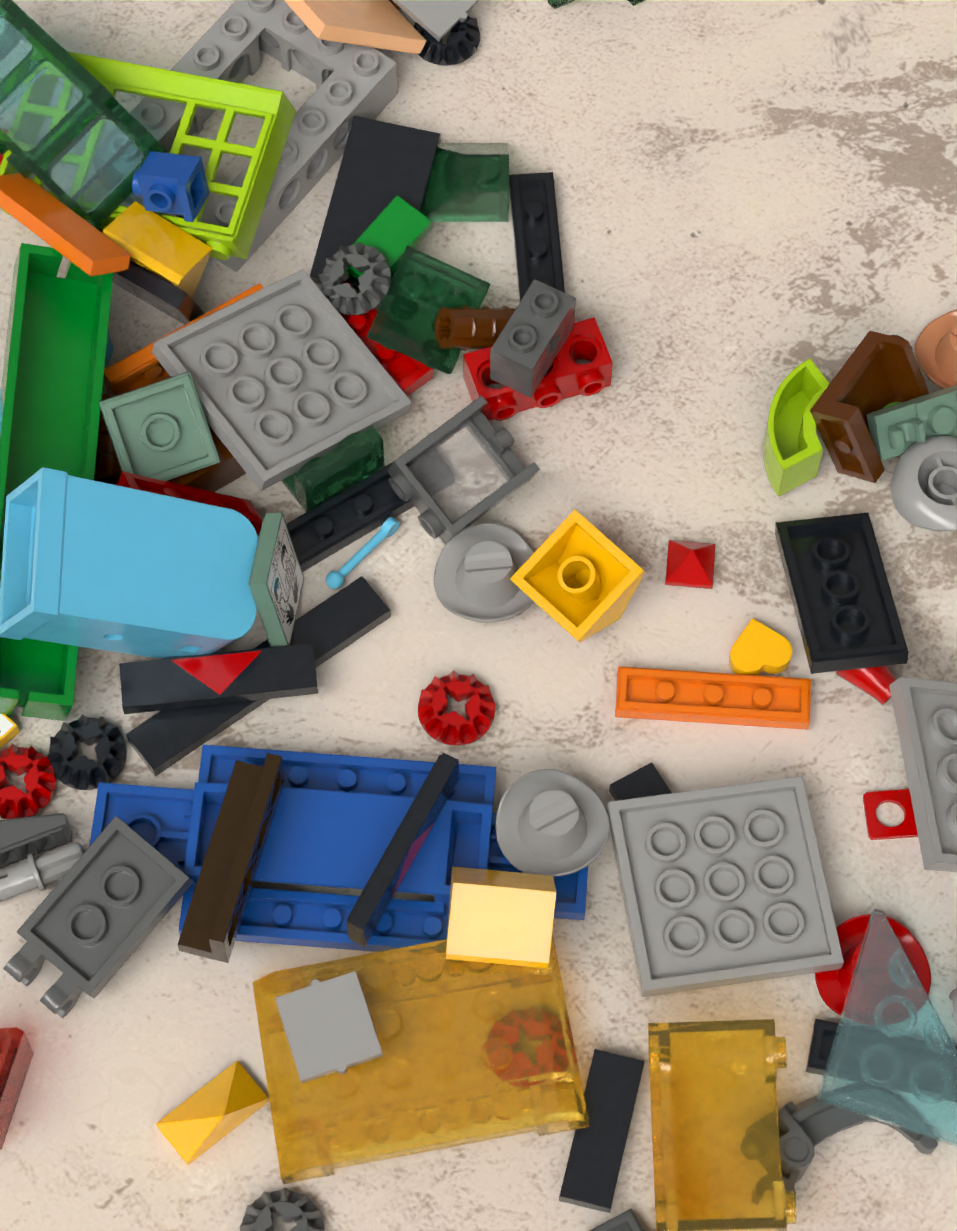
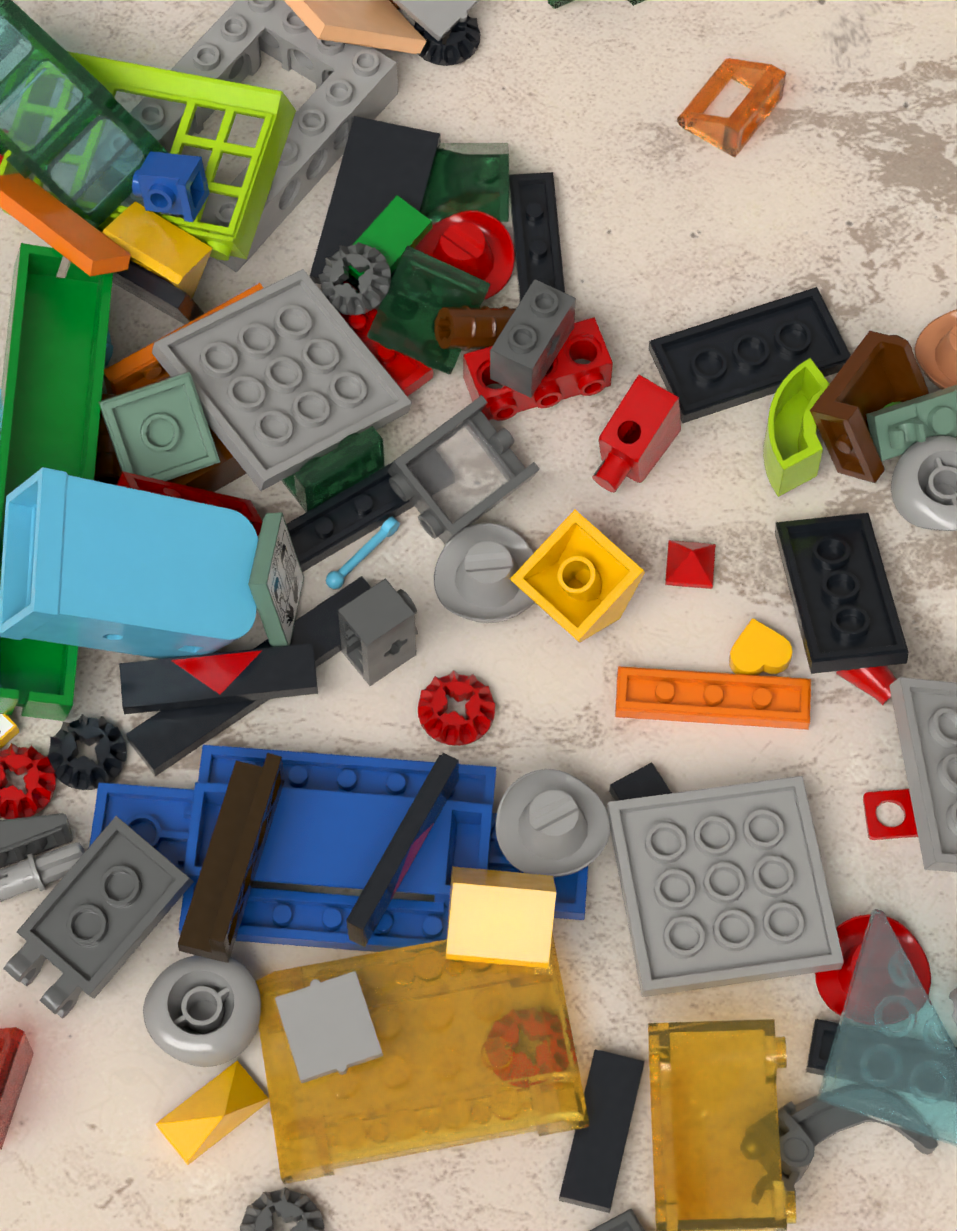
none -> light grey hat [143,955,261,1067]
none -> dark grey brick [338,578,418,686]
none -> red hat [411,210,514,301]
none -> red torso [592,374,681,493]
none -> black tile [648,287,851,423]
none -> clear orange tile [677,58,786,158]

